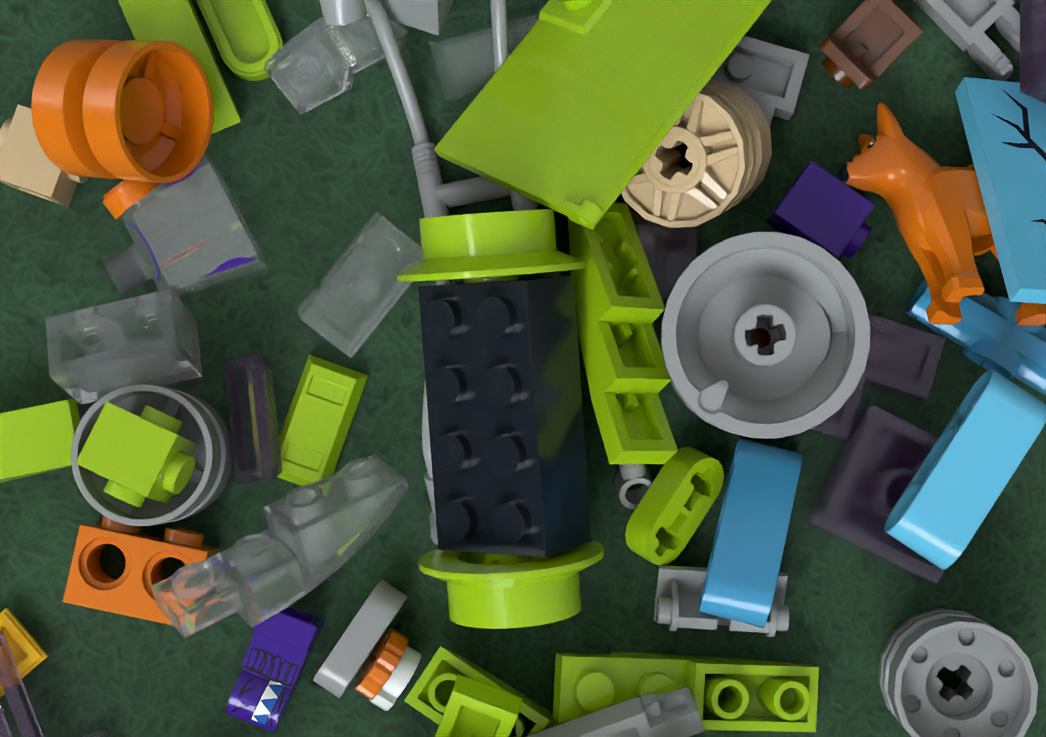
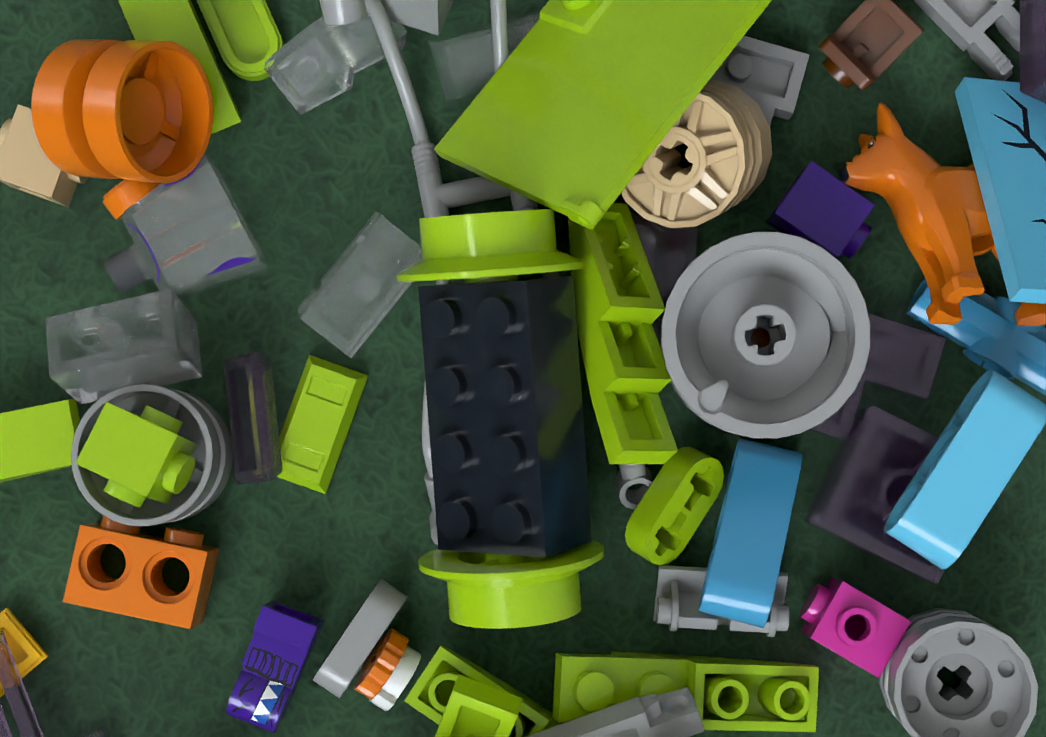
clear slope [151,454,409,638] -> none
none -> dark pink brick [800,577,911,678]

